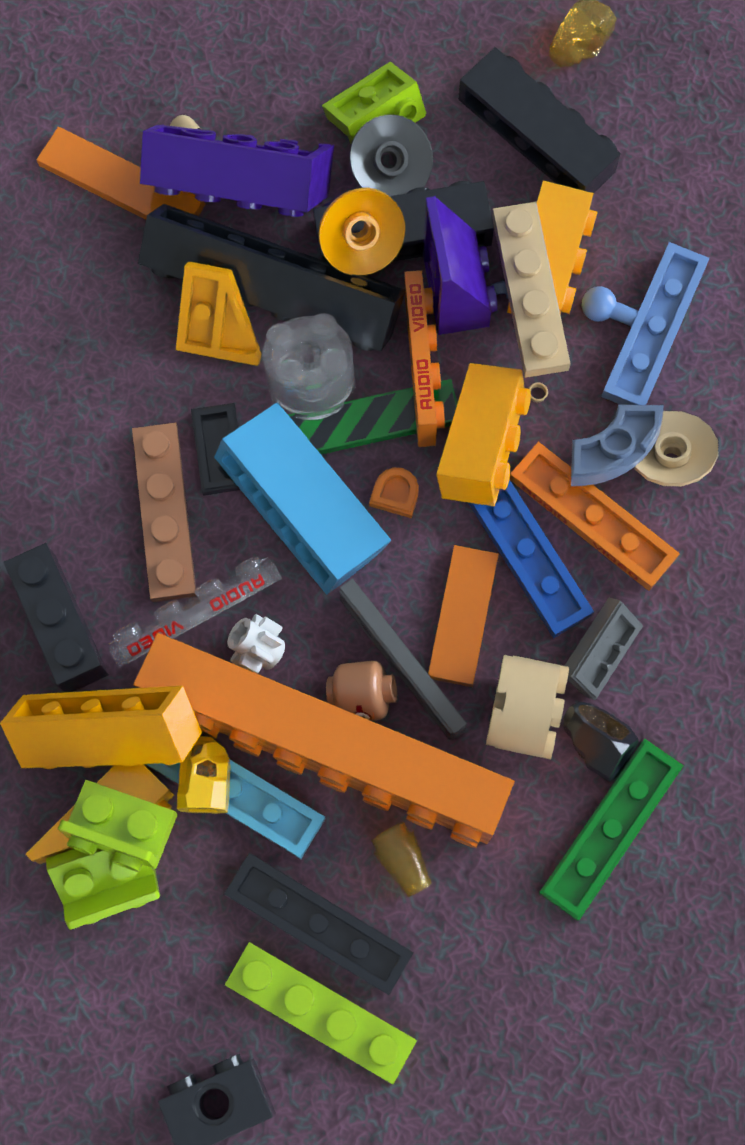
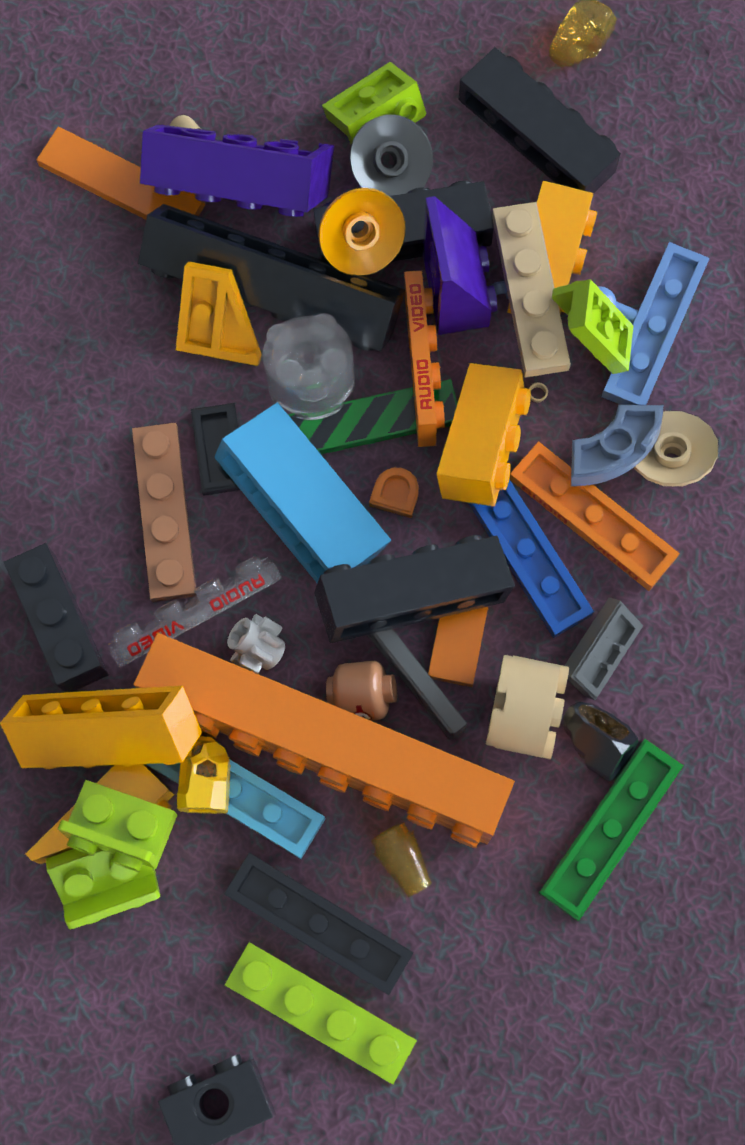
none -> black brick [314,535,515,643]
none -> lime bracket [552,279,633,374]

